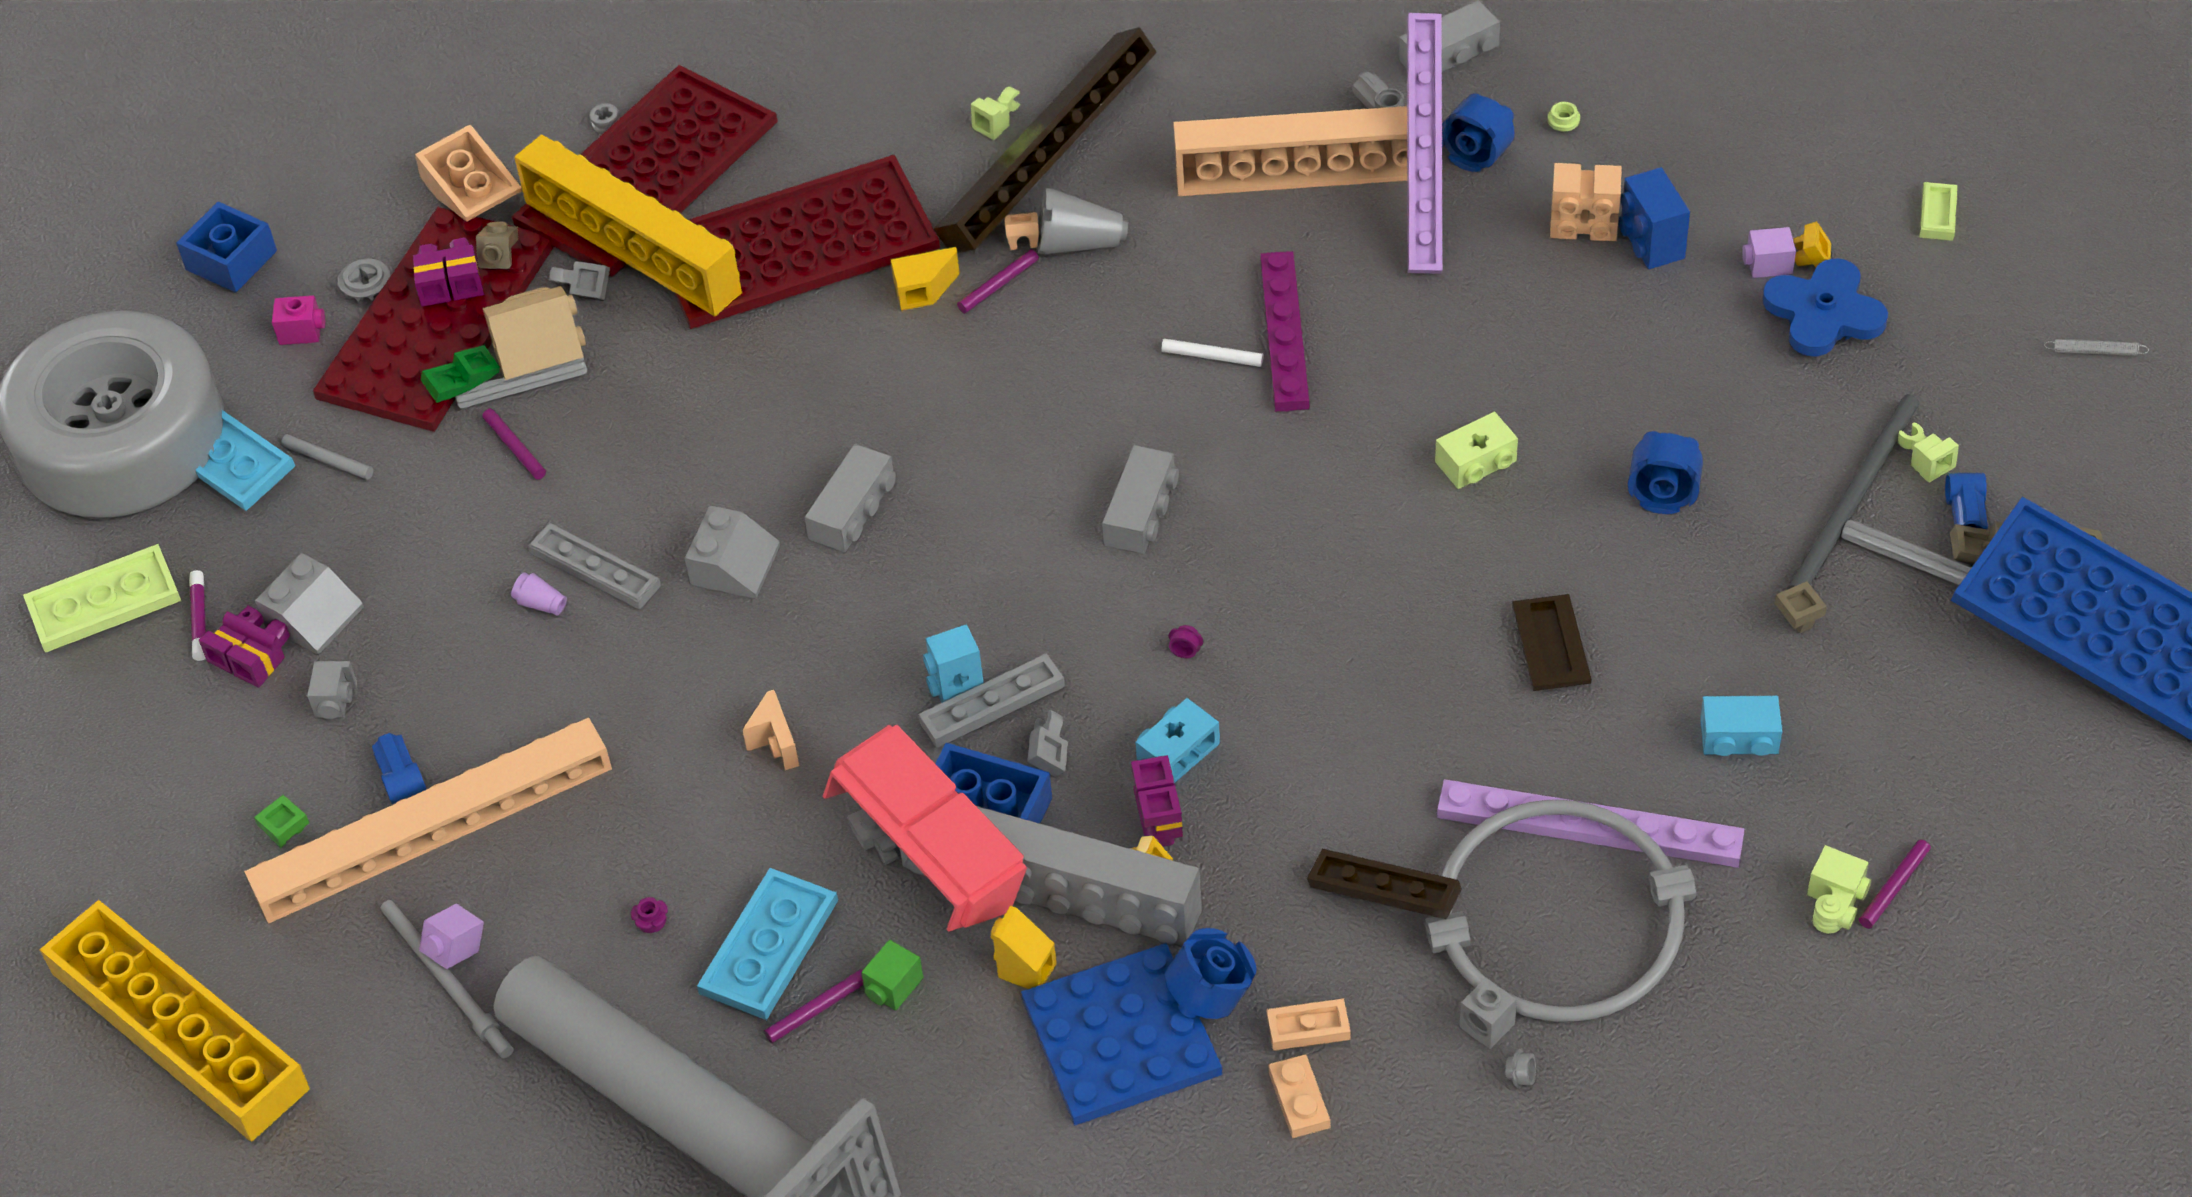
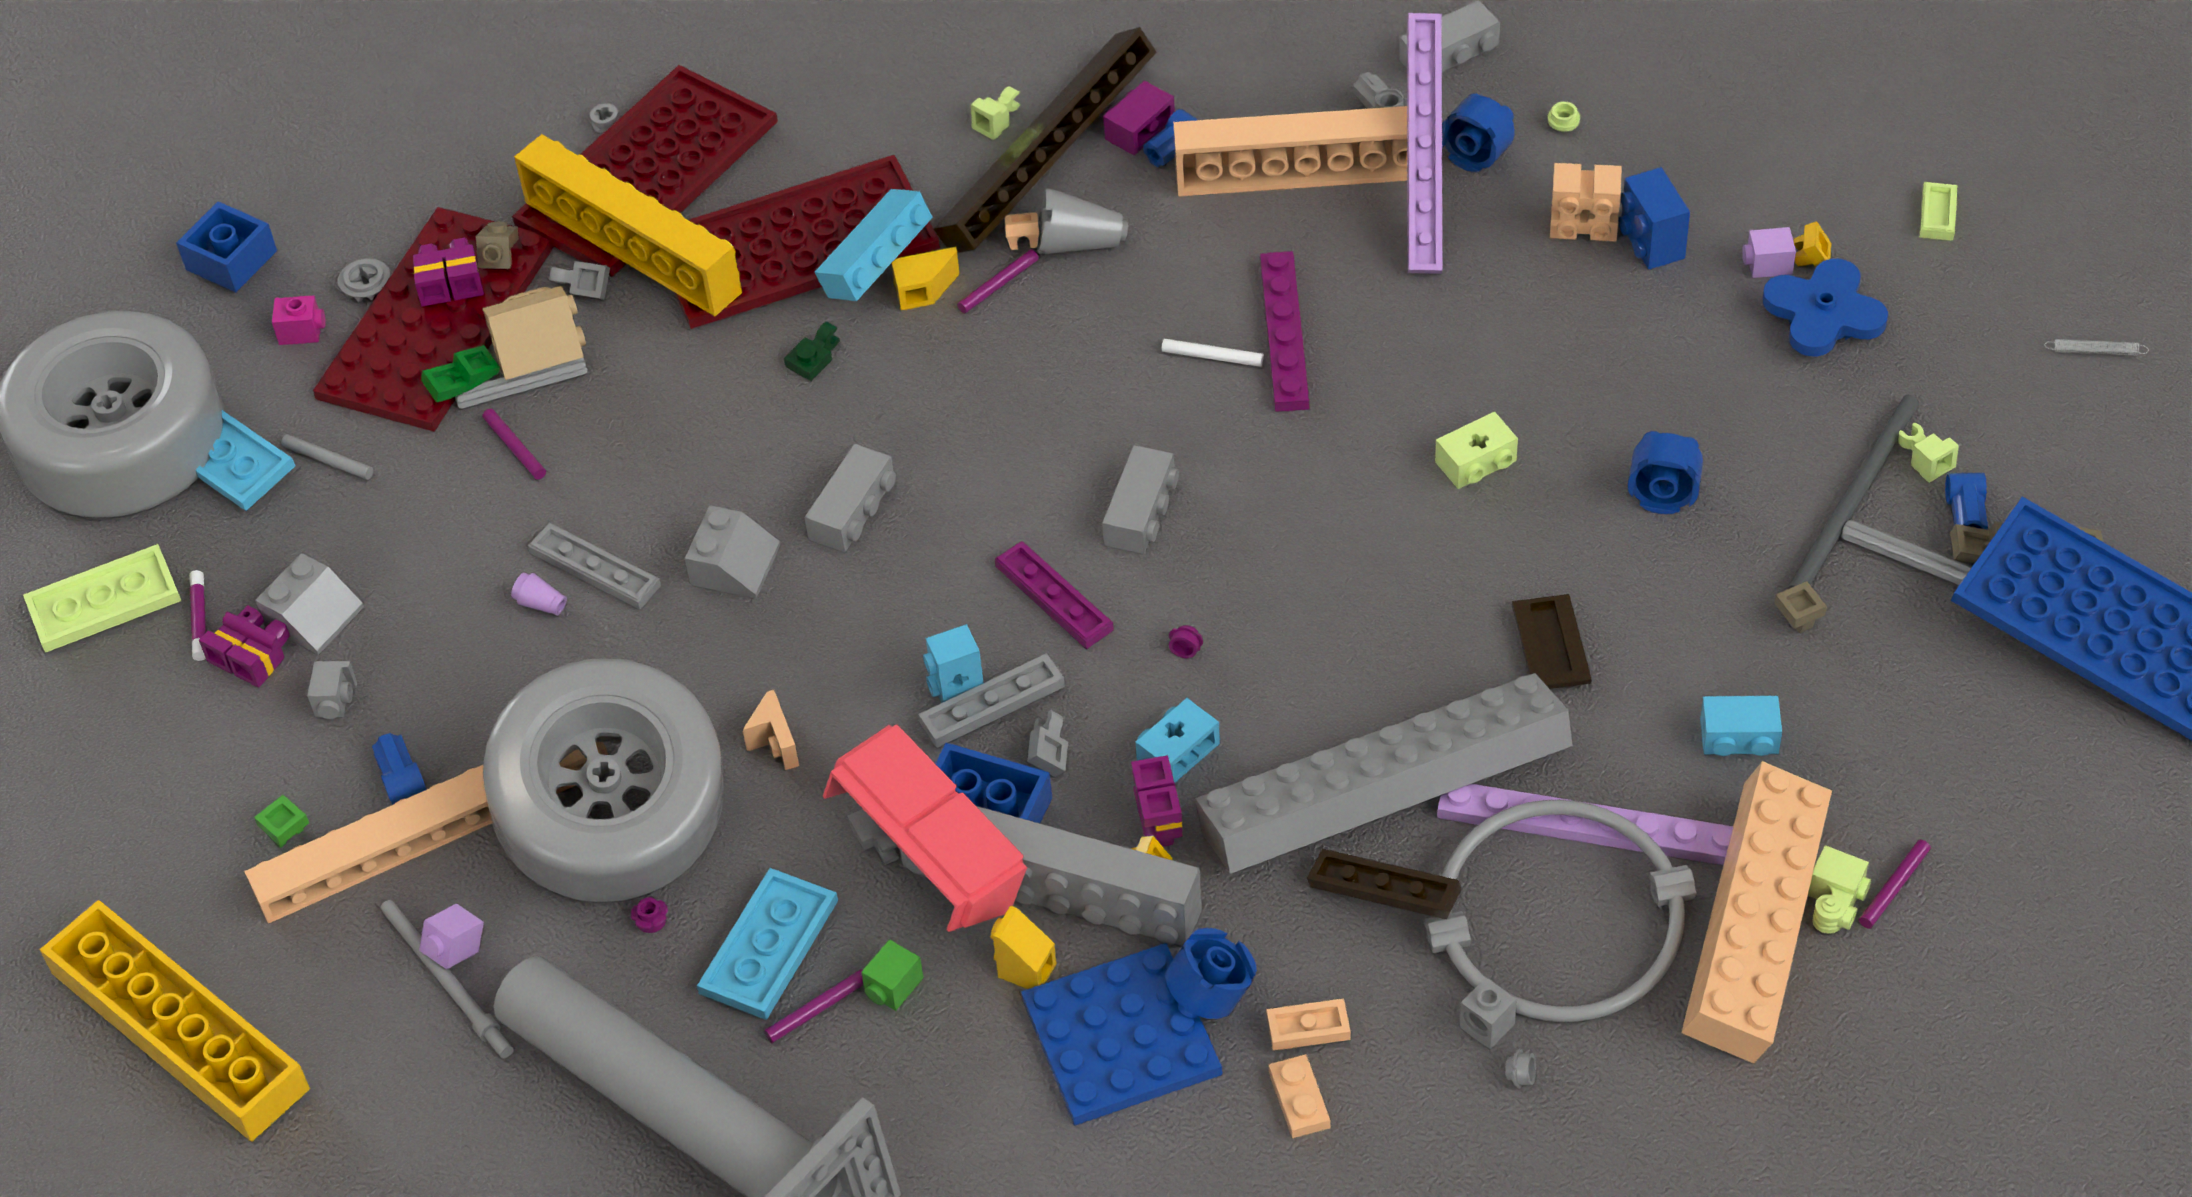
light nougat slope [415,124,522,221] -> none
none -> light grey wheel [483,658,724,902]
none -> dark green plate [784,321,840,381]
none -> medium azure brick [815,189,933,301]
none -> magenta tile [995,541,1114,649]
none -> magenta brick [1103,80,1175,156]
none -> blue piece [1143,109,1198,168]
none -> light grey brick [1195,673,1573,874]
none -> light nougat brick [1681,761,1832,1064]

